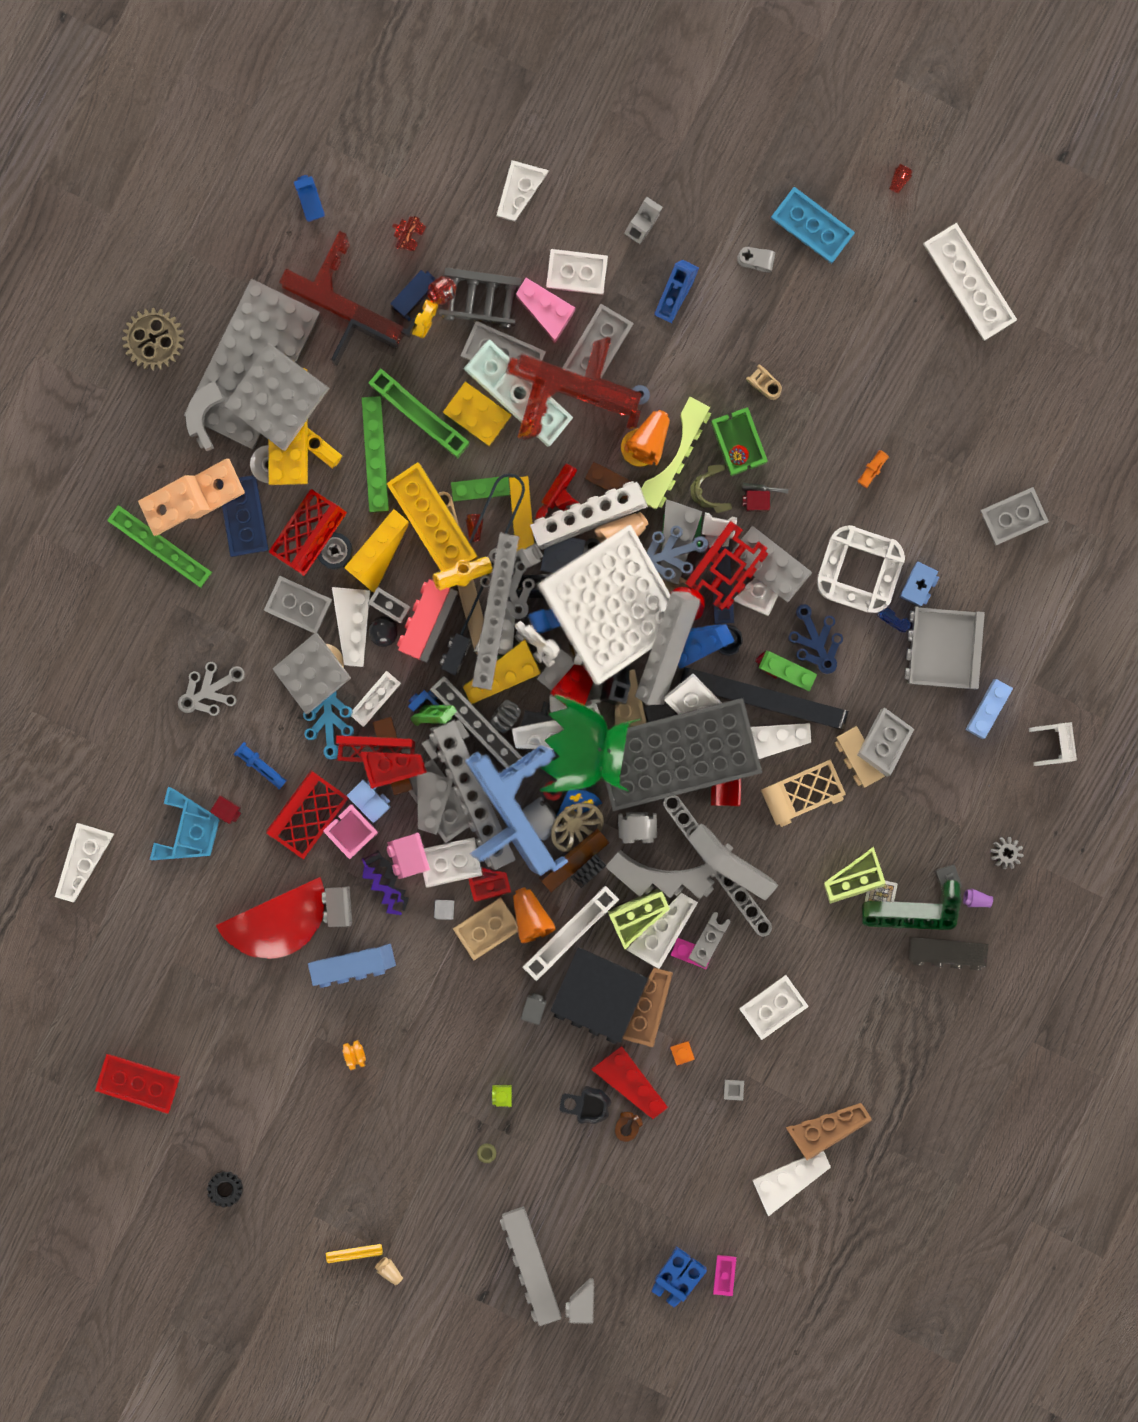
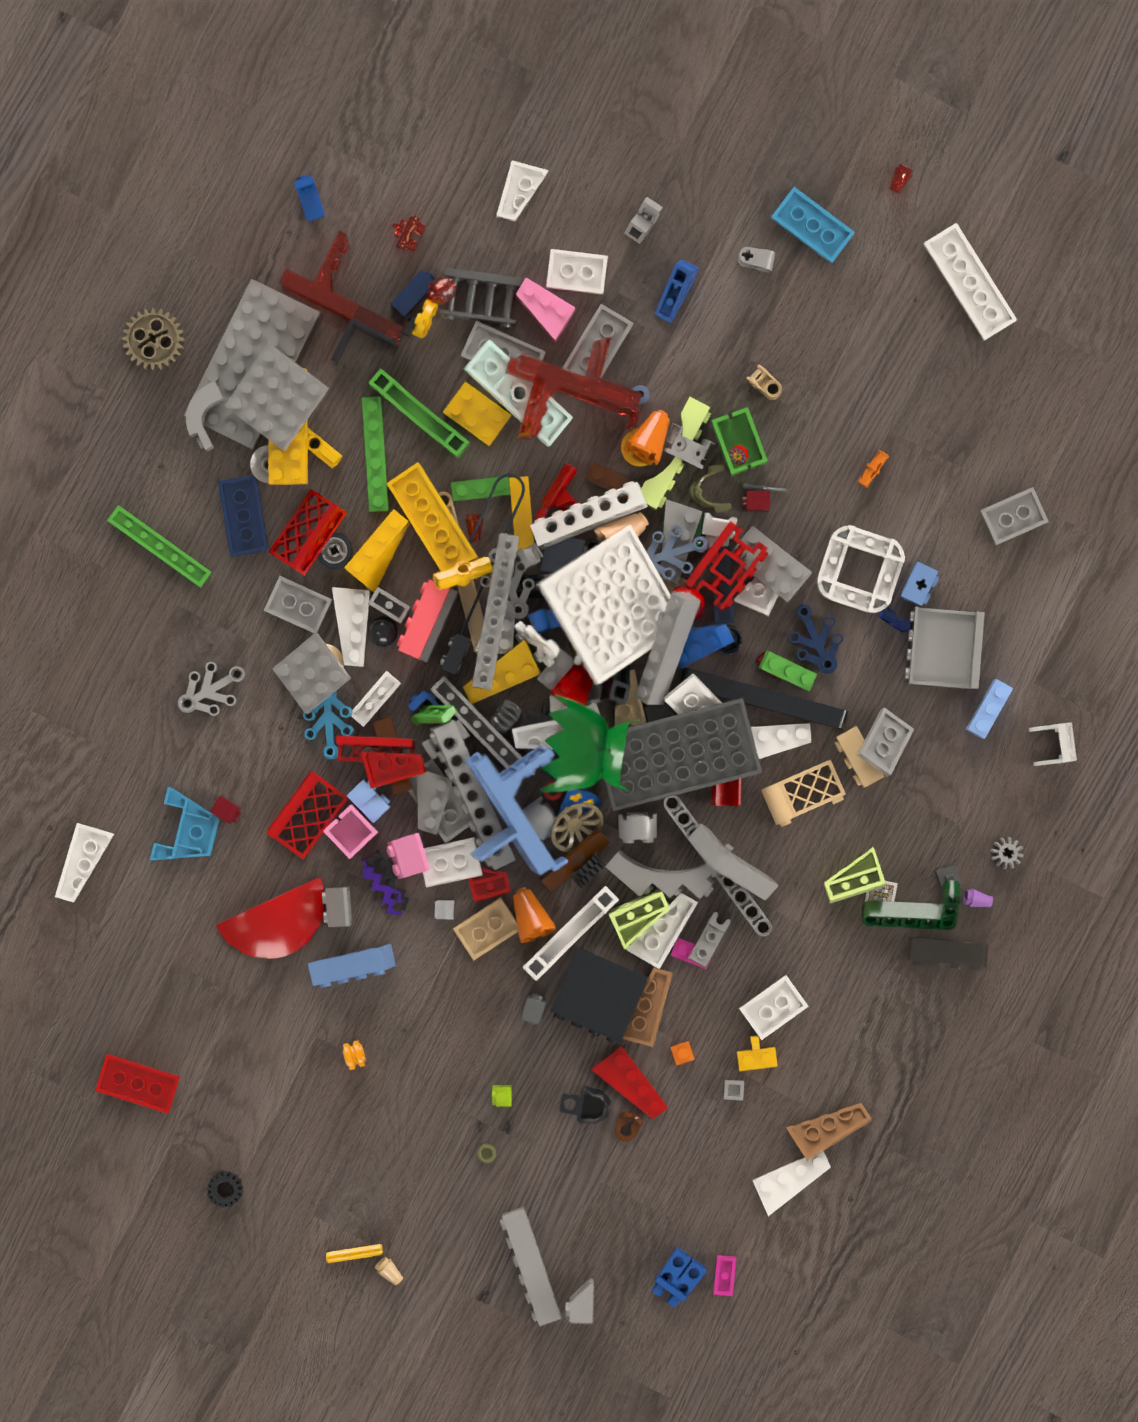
light nougat bracket [138,459,245,536] -> none
blue pin [233,742,287,789] -> none
none -> light grey piece [663,423,715,469]
none -> yellow plate [737,1035,778,1071]

